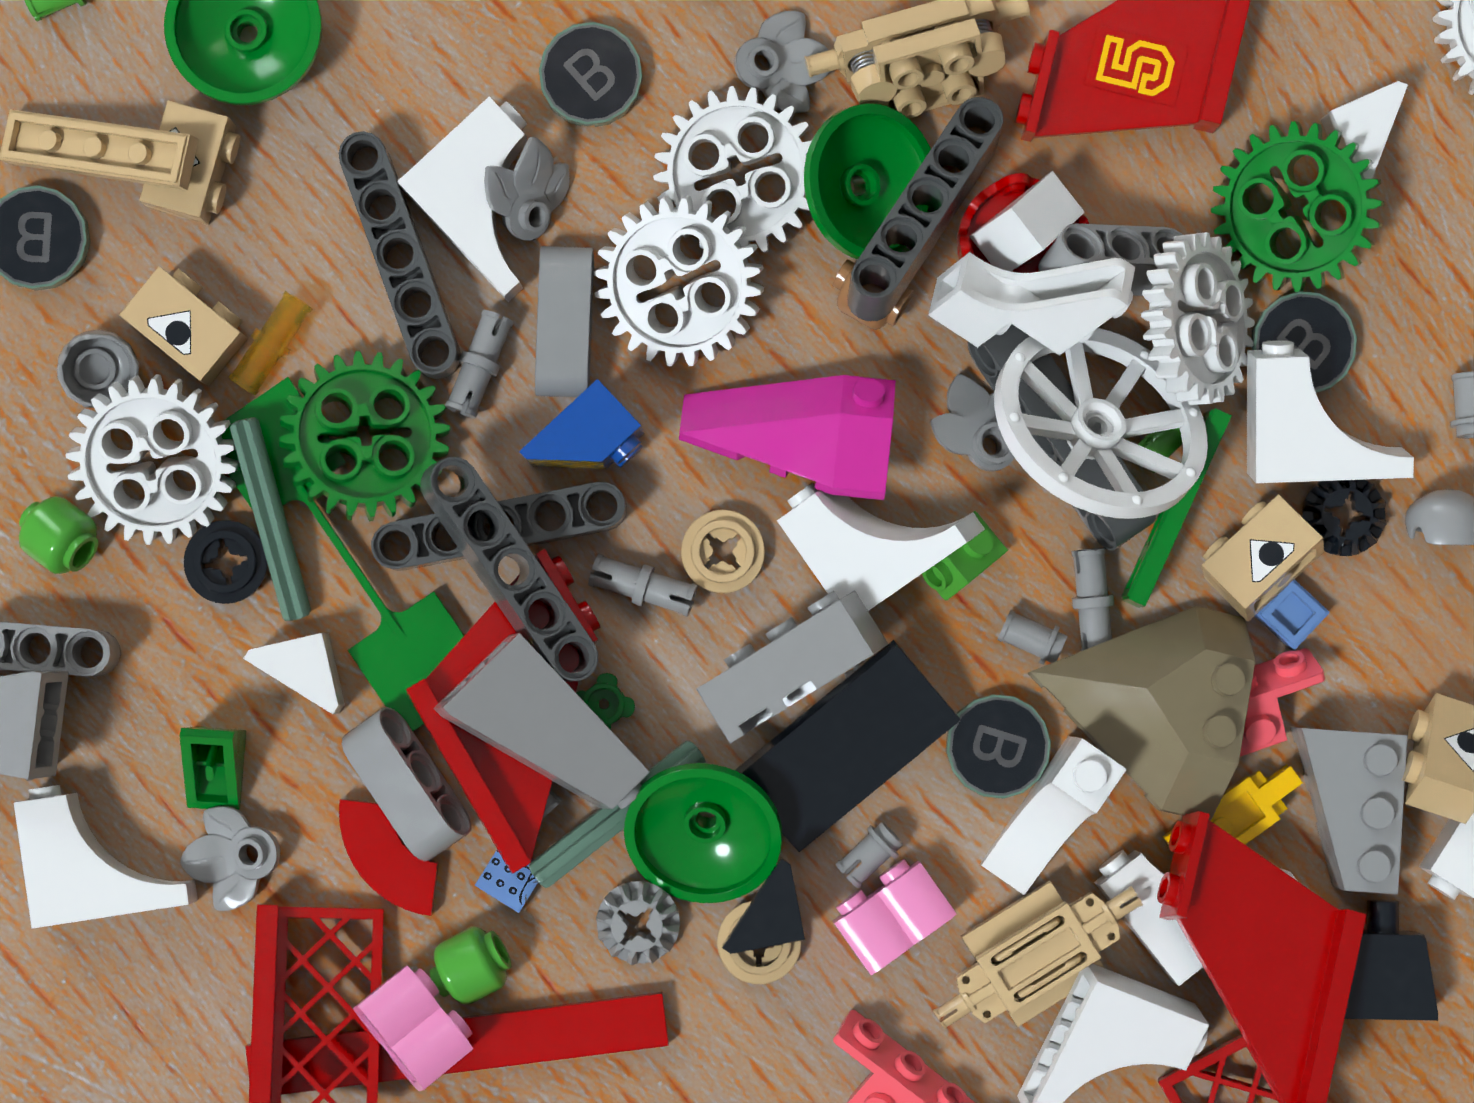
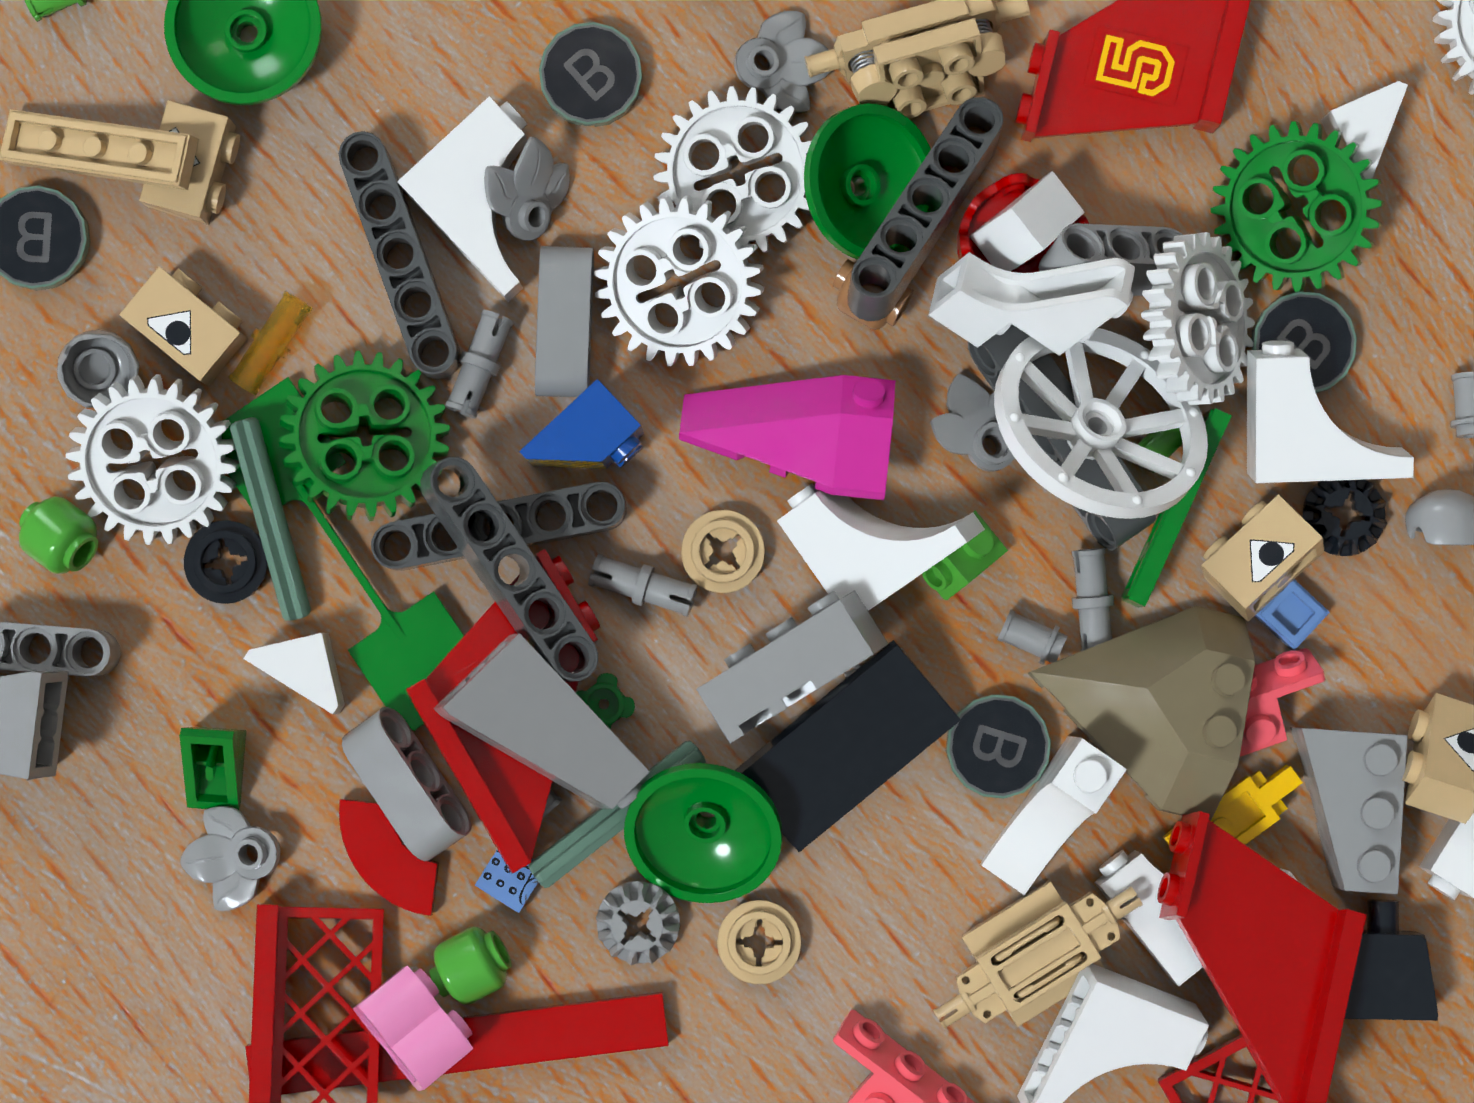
white arch [14,785,198,929] -> none
black slope [722,857,805,954] -> none
bright pink brick [833,859,957,975] -> none
light grey pin [836,822,903,888] -> none

